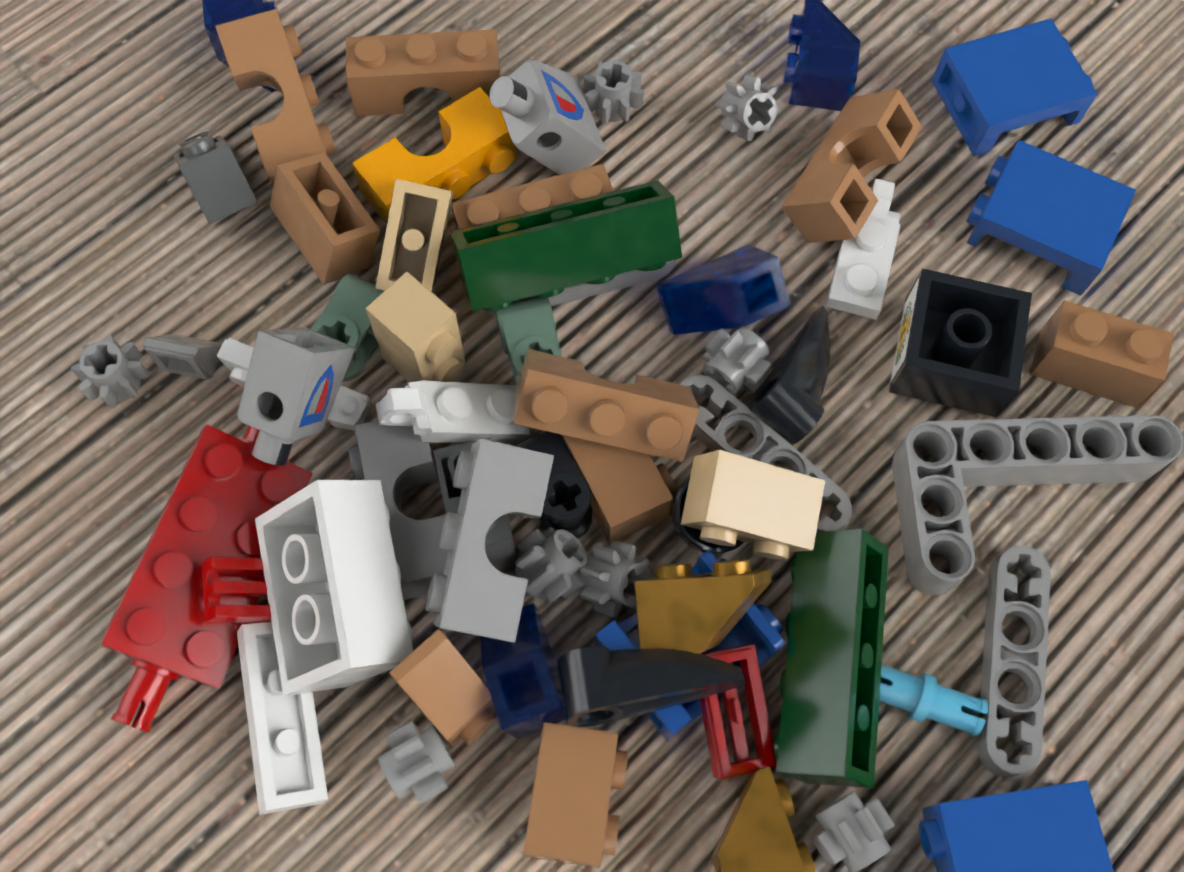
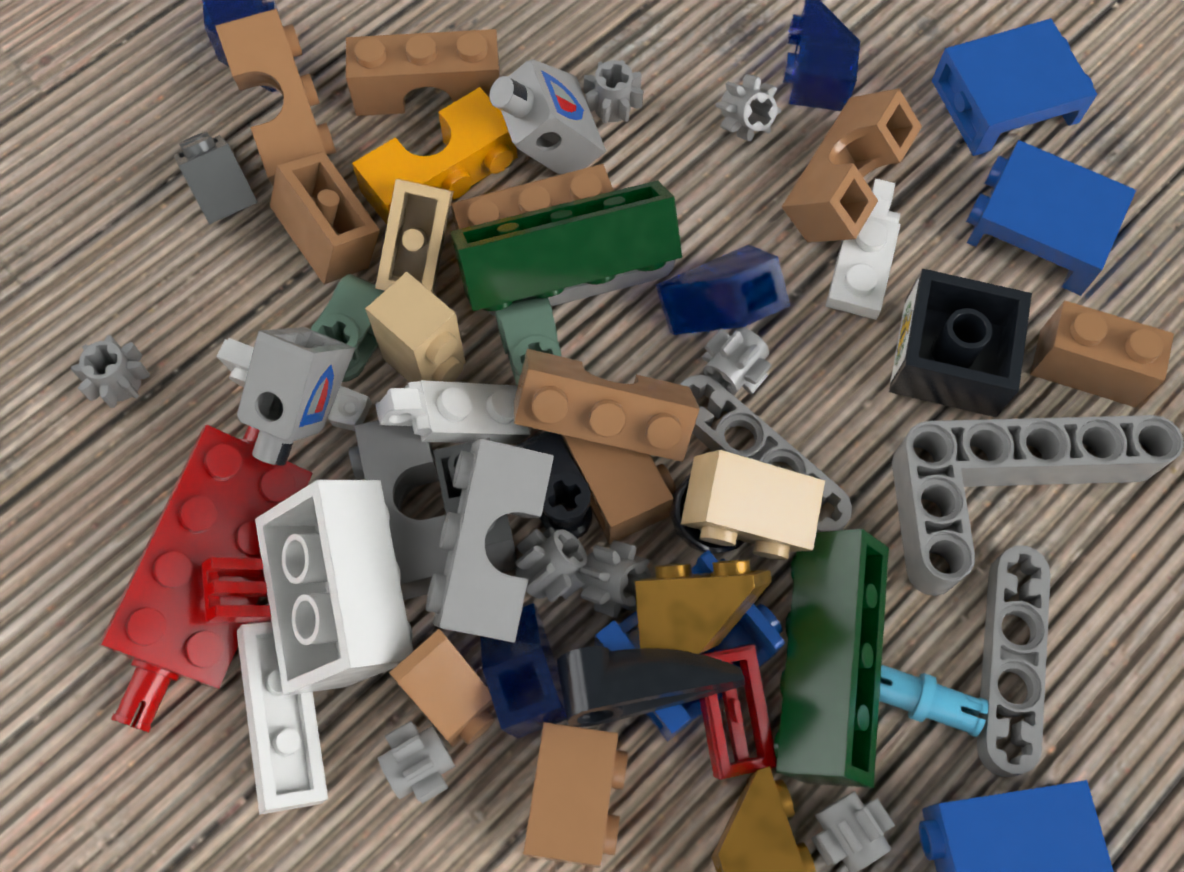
light grey slope [142,334,222,380] -> none
black piece [749,305,830,445] -> none

